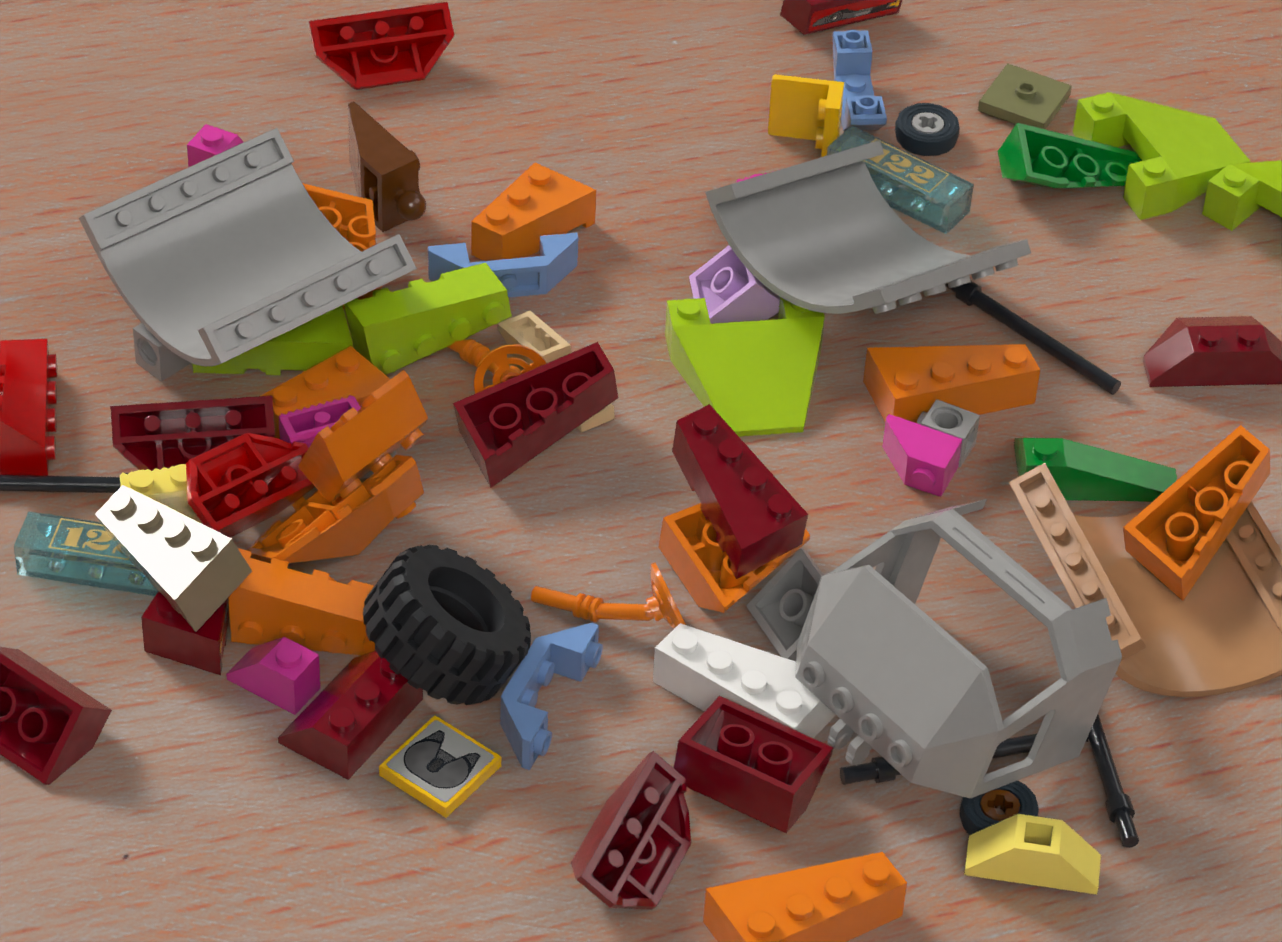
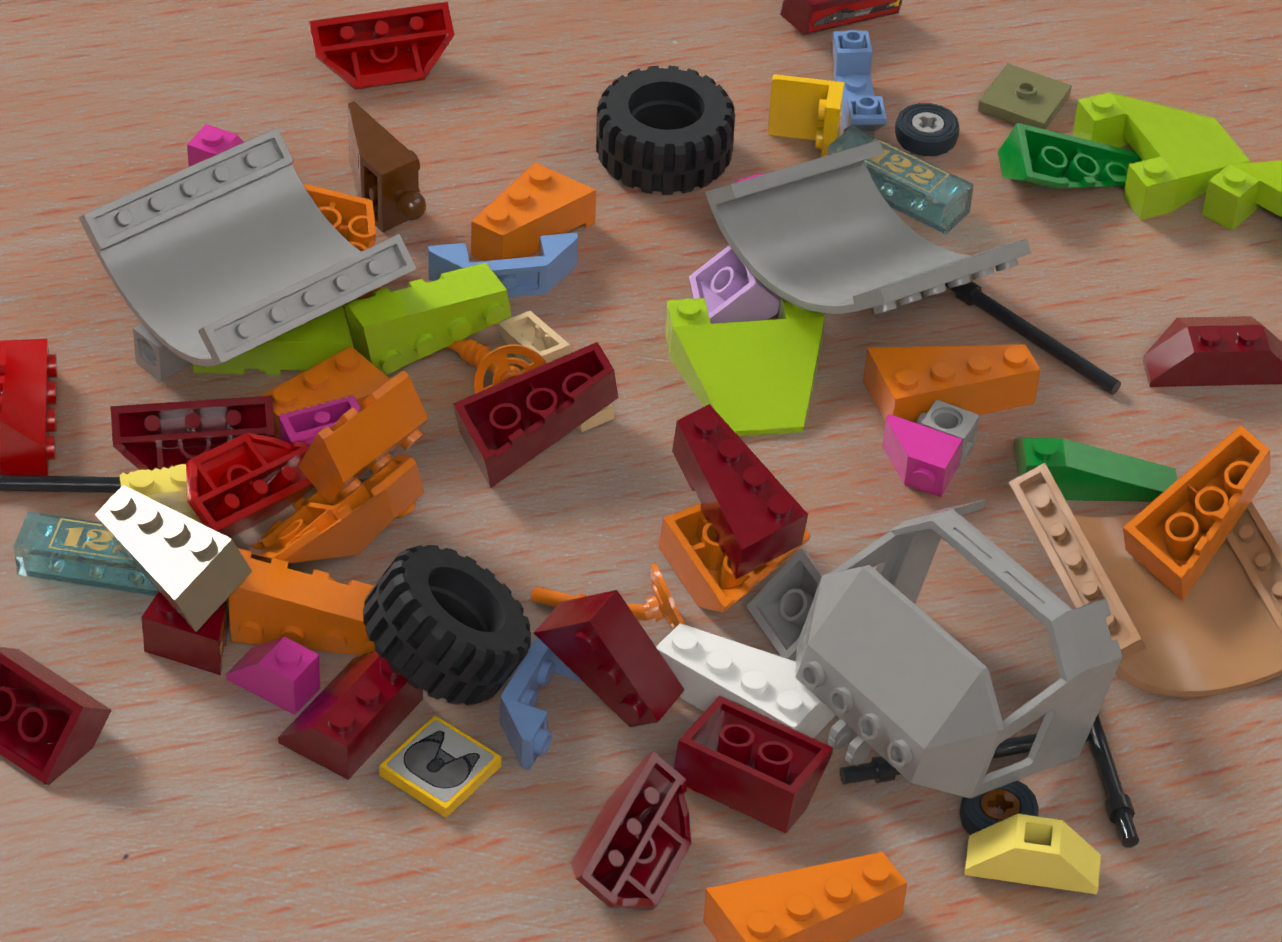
none -> dark red wedge [534,590,685,727]
none -> black tyre [596,65,735,195]

